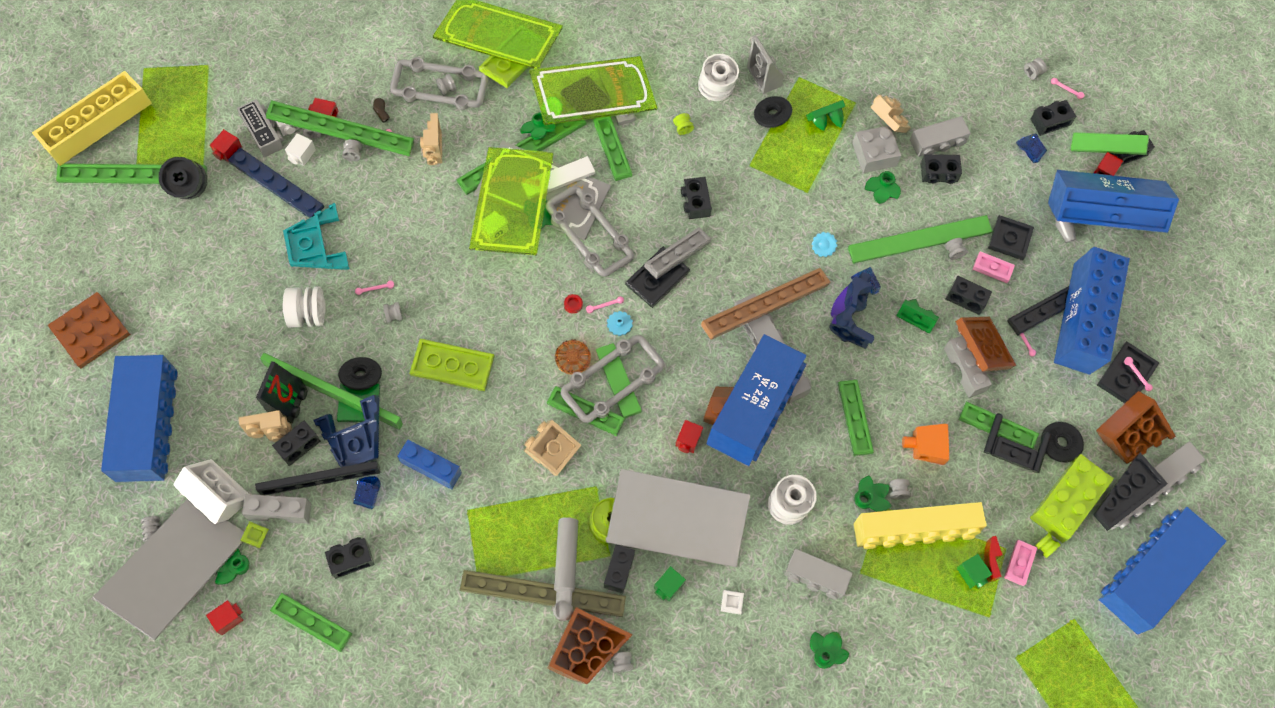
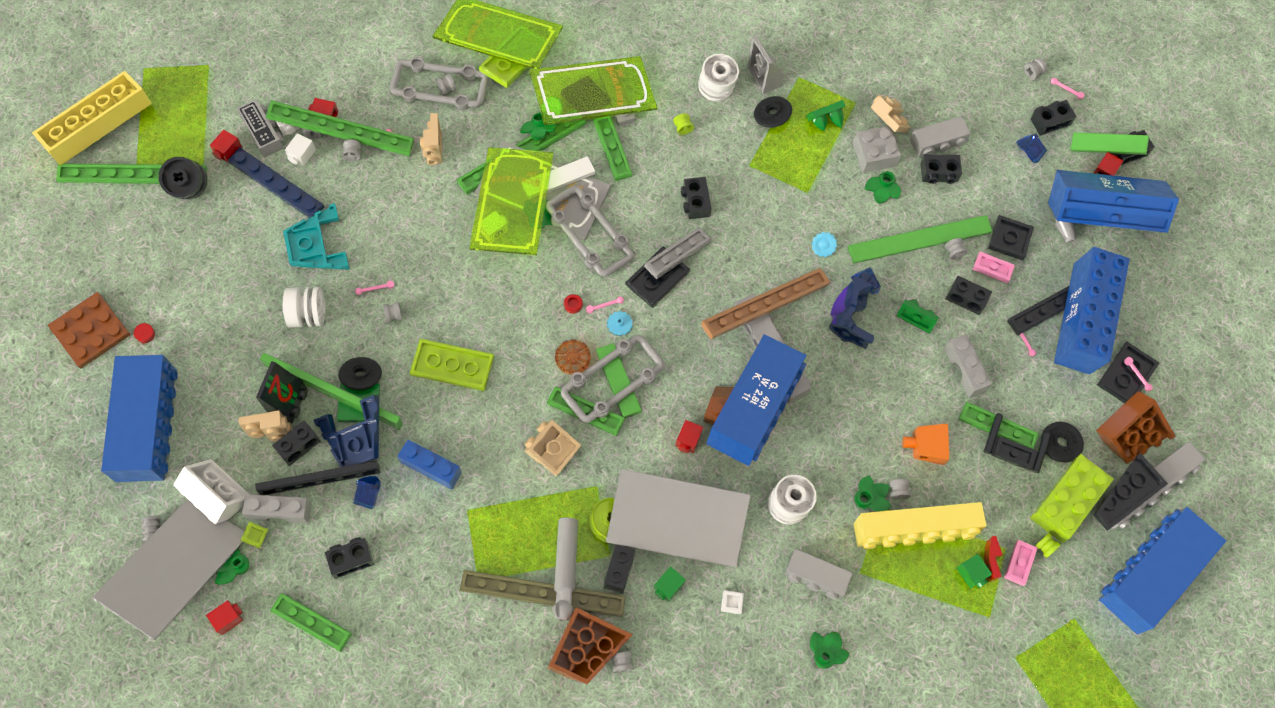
dark brown arm [373,98,390,123] -> none
bright green tile [838,379,874,456] -> none
dark orange plate [955,316,1016,372] -> none
none -> red tile [133,323,155,343]

